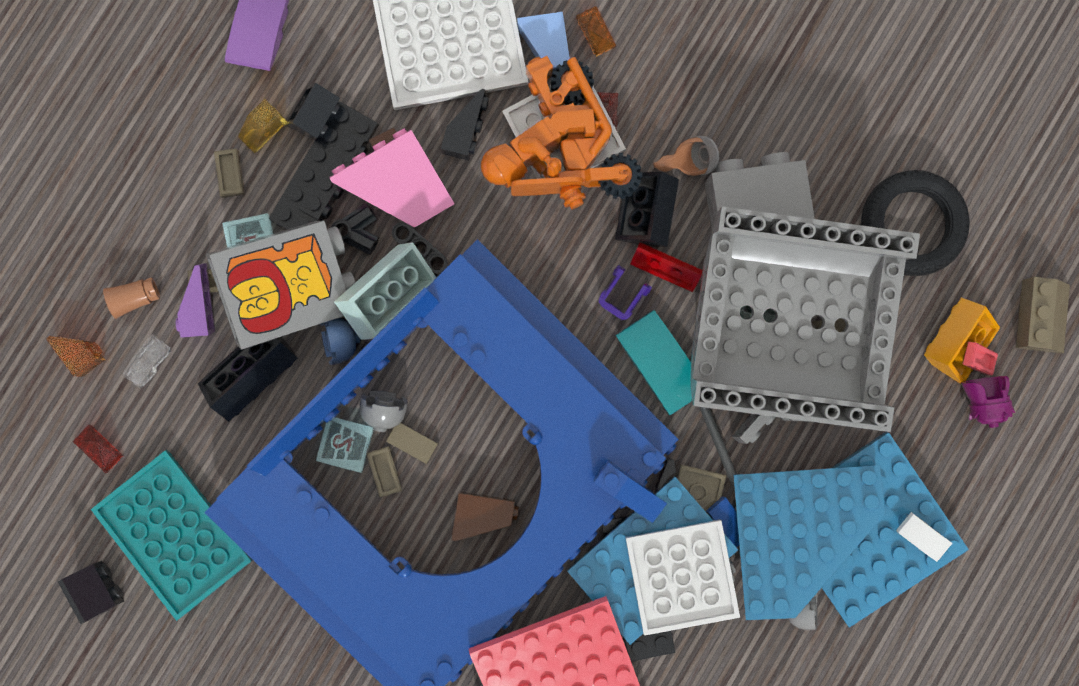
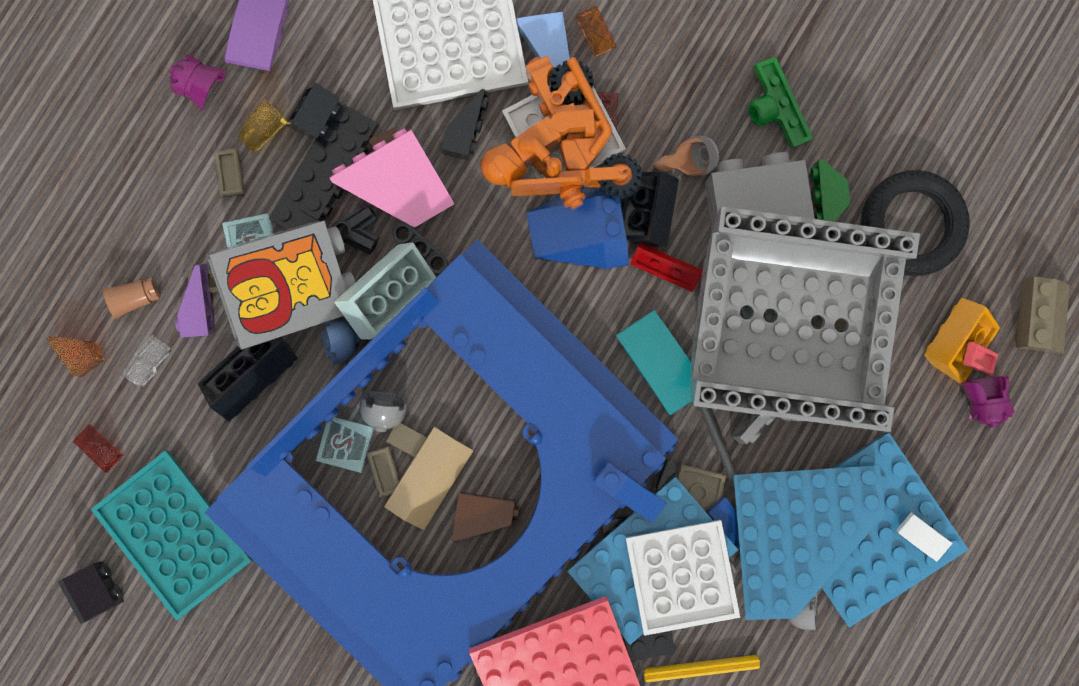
dark purple piece [599,265,652,320] -> none
none -> magenta hat [169,54,226,111]
none -> tan slope [384,427,473,530]
none -> blue wedge [527,186,629,269]
none -> yellow axle [643,655,760,682]
none -> green plate [748,56,813,150]
none -> green slope [810,159,850,222]

